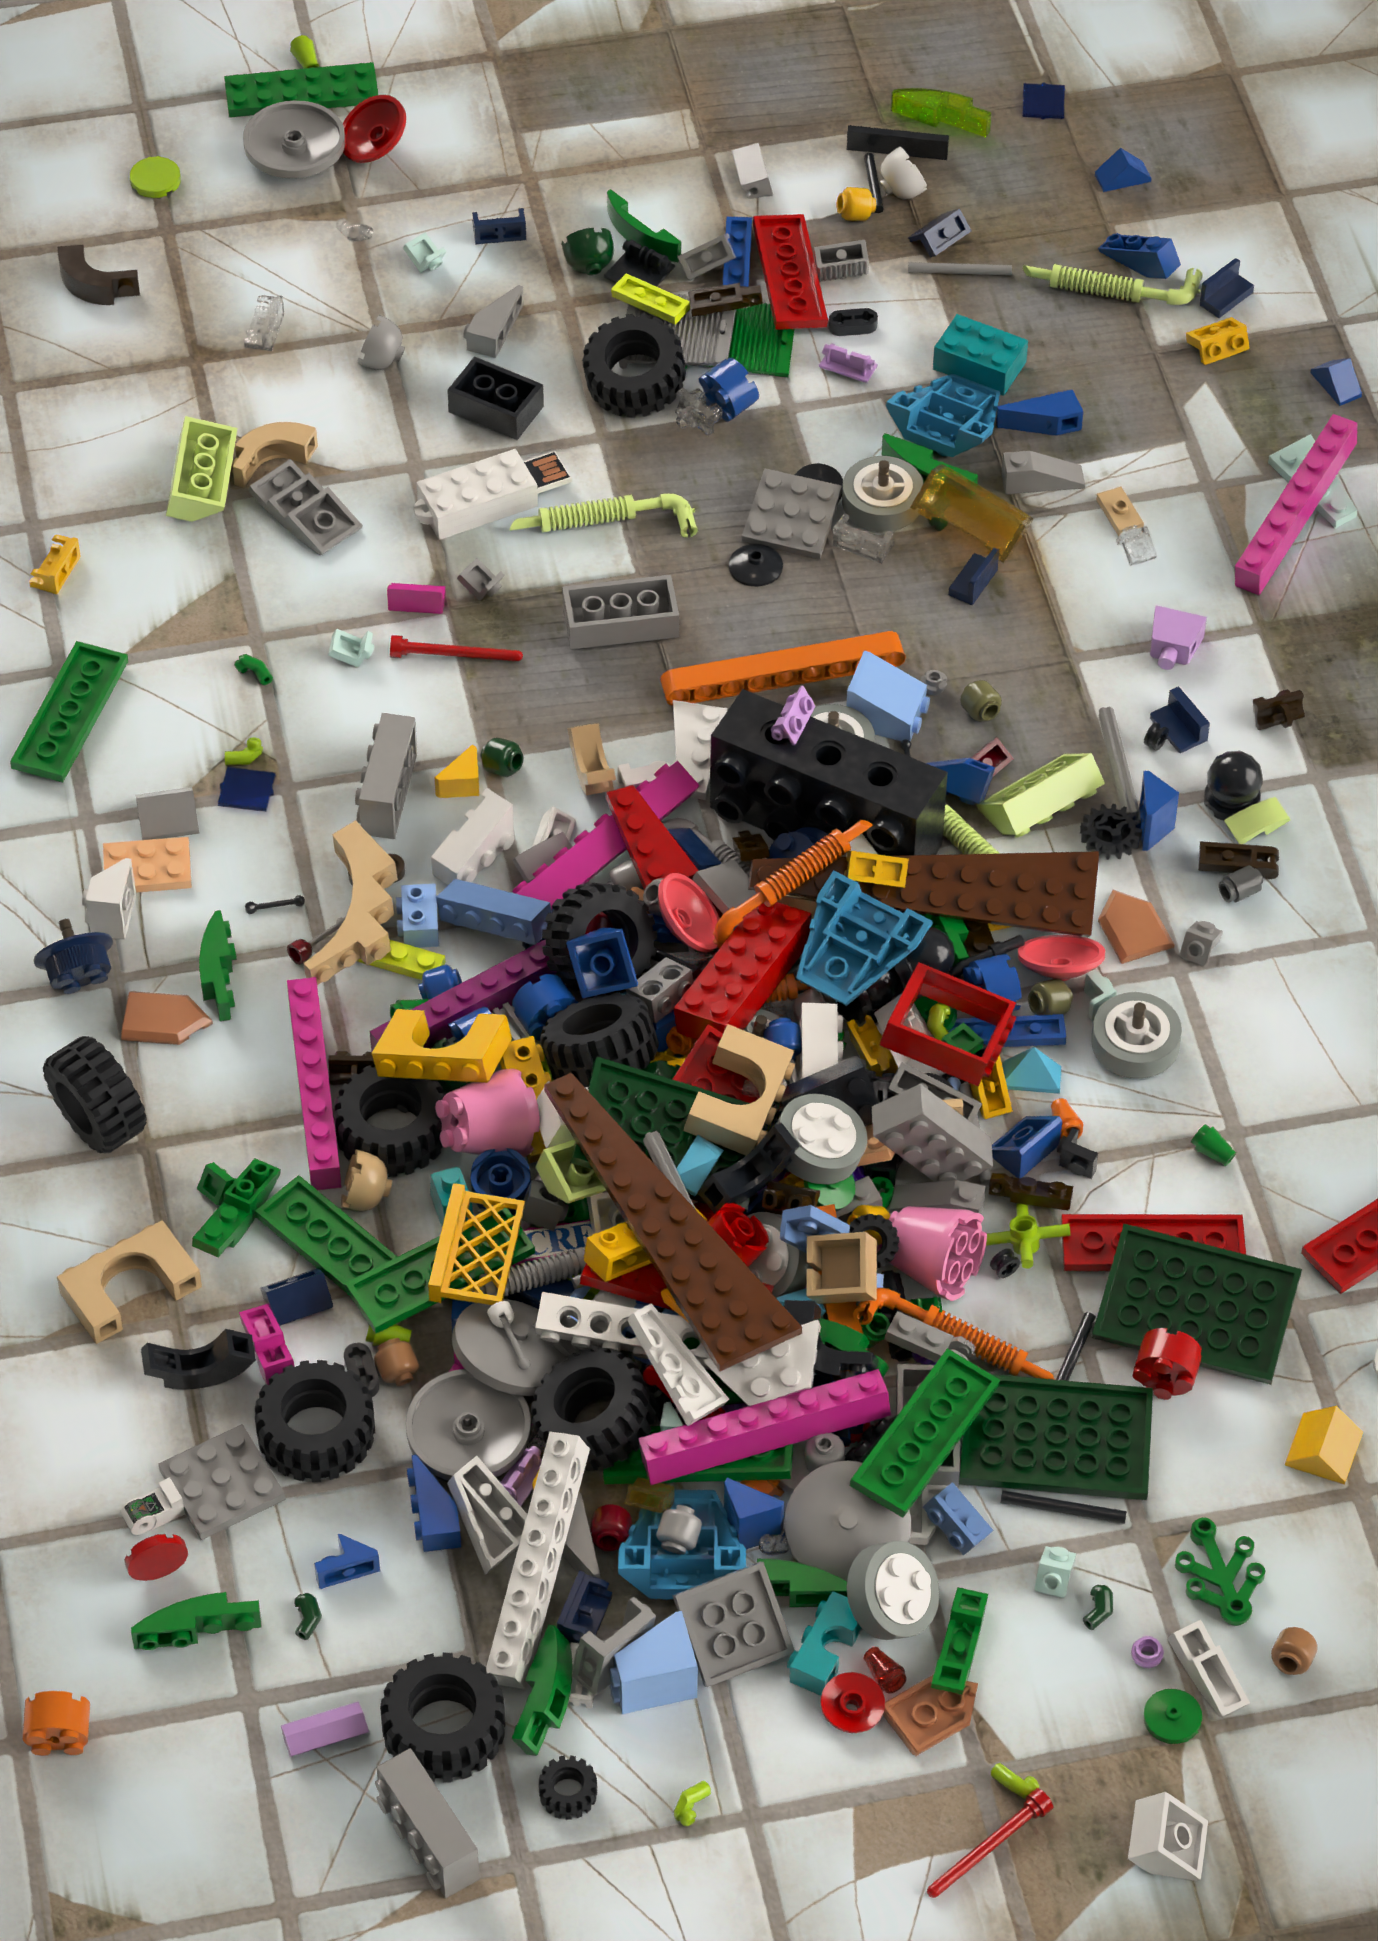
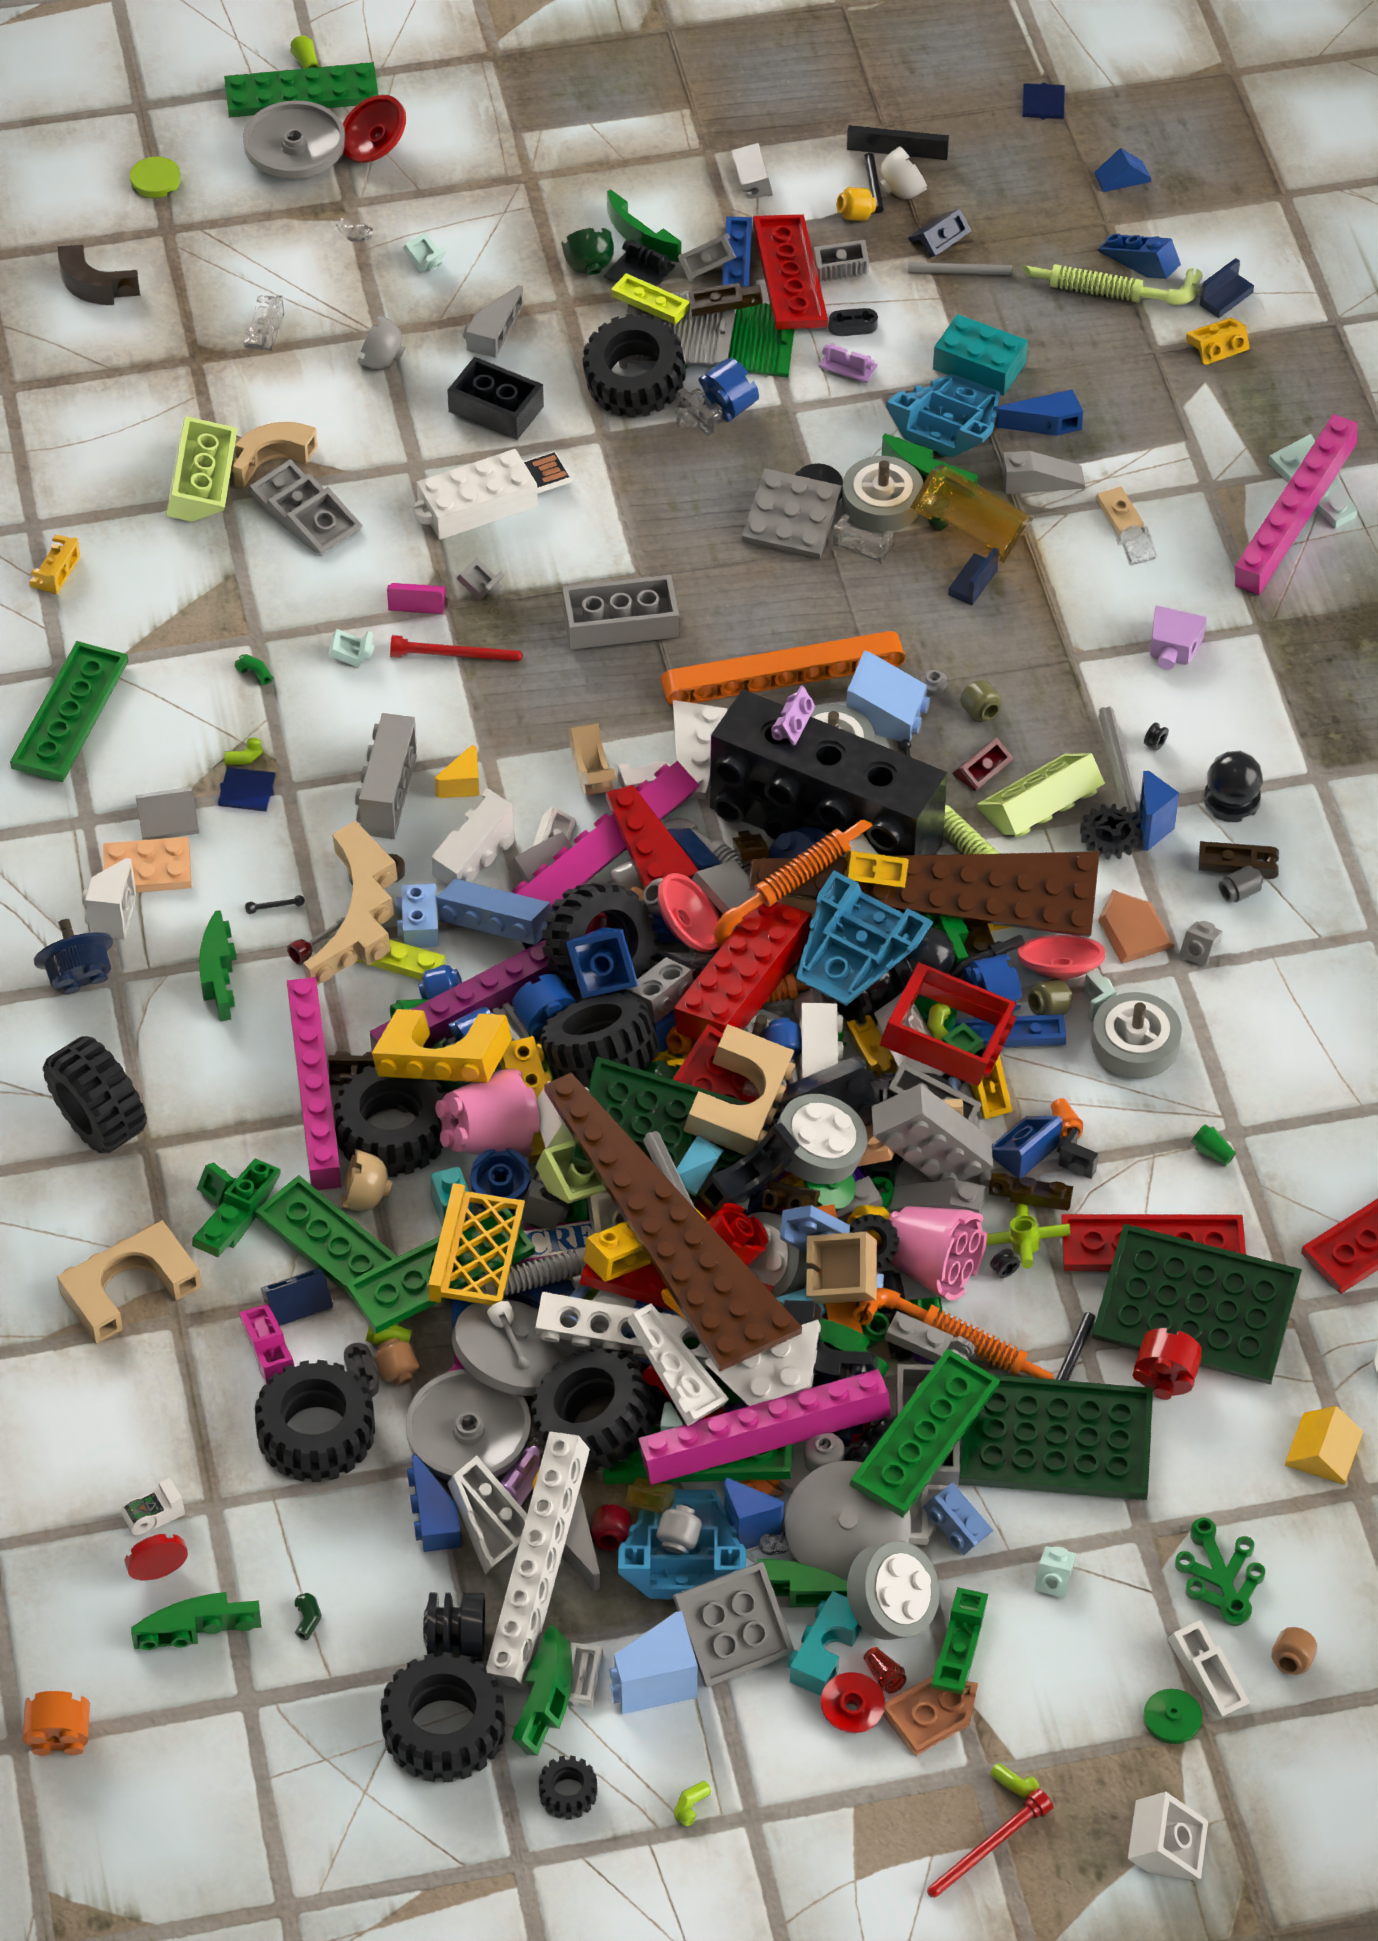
nougat tile [121,991,213,1045] -> none
black arch [141,1329,256,1389] -> none
light grey plate [158,1424,286,1540] -> none
lavender piece [281,1702,369,1757] -> none
blue slope [314,1534,380,1589] -> none
light grey brick [375,1748,480,1899] -> none
dark blue hinge [472,208,526,245] -> none
dark green head [480,737,524,777] -> none
yellowish green piece [510,494,698,537] -> none
dark blue hinge [557,1570,612,1643] -> none
light grey panel [572,1597,656,1696] -> none
black dish [729,544,783,587] -> none
clear neon green slope [891,88,991,138] -> none
blue slope [926,758,996,805] -> none
black bar [1000,1490,1127,1524] -> none
medium azure slope [1002,1047,1061,1094] -> none
dark green arm [1083,1585,1113,1630] -> none
lavender plate [1131,1636,1164,1668] -> none
dark blue panel [1150,686,1210,753] -> none
yellowish green slope [1224,797,1290,844] -> none
dark brown hips [1253,689,1305,730] -> none
slope [1310,358,1362,406] -> none
none -> black wheel [423,1592,485,1661]

